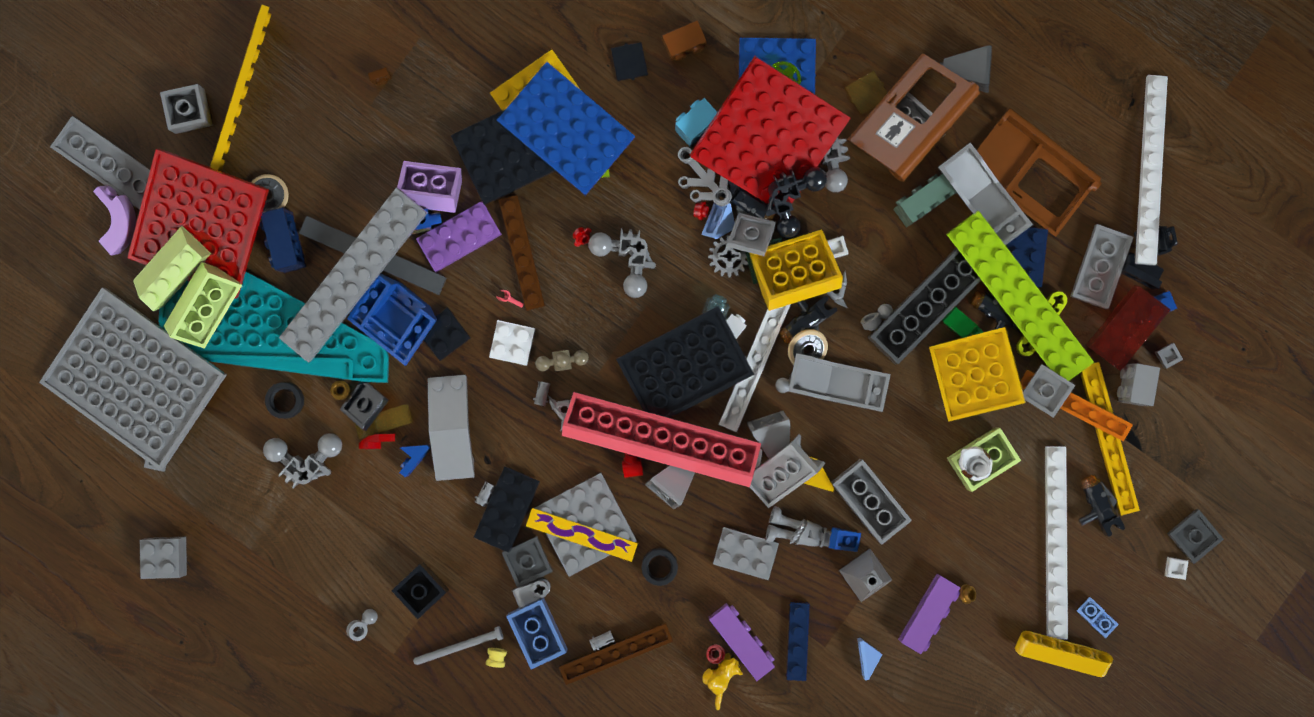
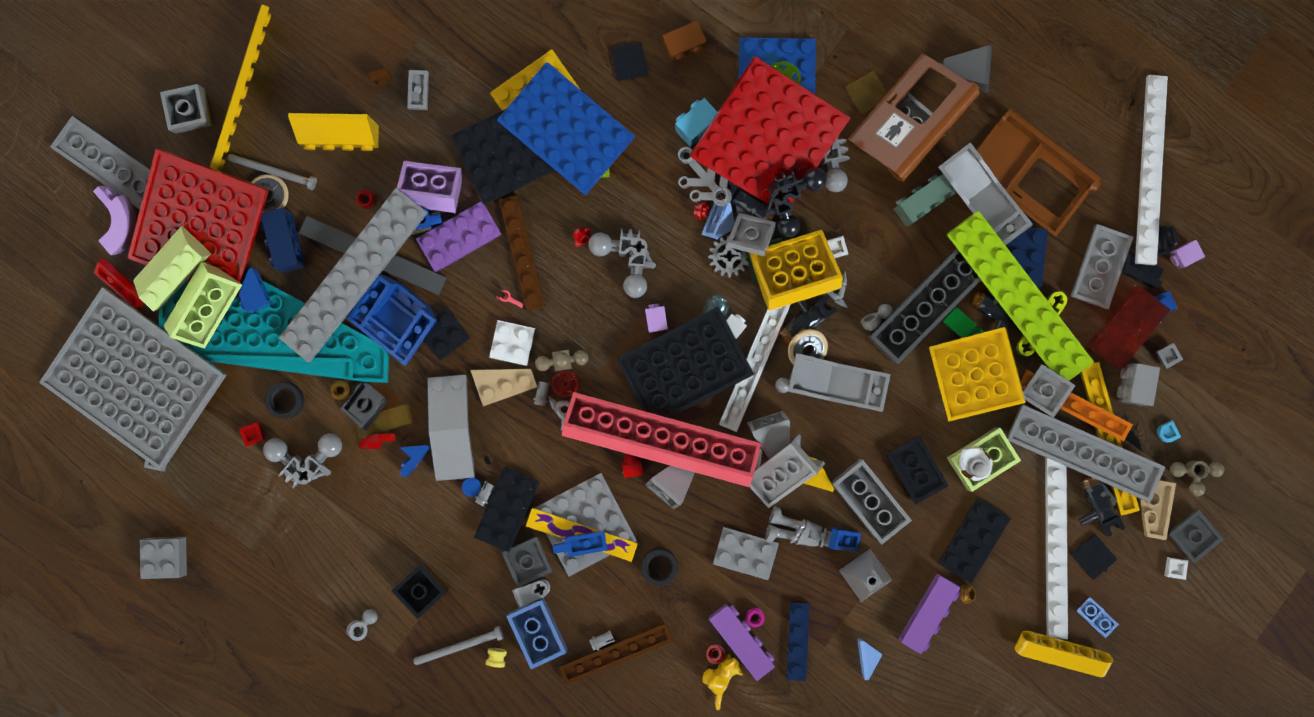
none -> red plate [94,258,143,310]
none -> light grey bar [227,154,317,190]
none -> blue slope [239,268,273,313]
none -> red plate [239,422,266,447]
none -> yellow slope [288,113,379,151]
none -> red plate [356,190,376,209]
none -> light grey plate [407,70,429,110]
none -> blue tile [462,478,482,497]
none -> tan wing [470,369,538,406]
none -> clear red wheel [551,370,579,397]
none -> blue hinge [553,530,608,557]
none -> lavender brick [645,304,668,333]
none -> dark pink plate [745,608,765,628]
none -> black plate [886,436,949,505]
none -> black plate [938,498,1011,584]
none -> light grey plate [1007,405,1165,502]
none -> black piece [1071,534,1117,580]
none -> tan wing [1139,481,1176,540]
none -> medium azure tile [1157,420,1181,442]
none -> lavender brick [1169,240,1205,269]
none -> dark tan piece [1170,460,1225,496]

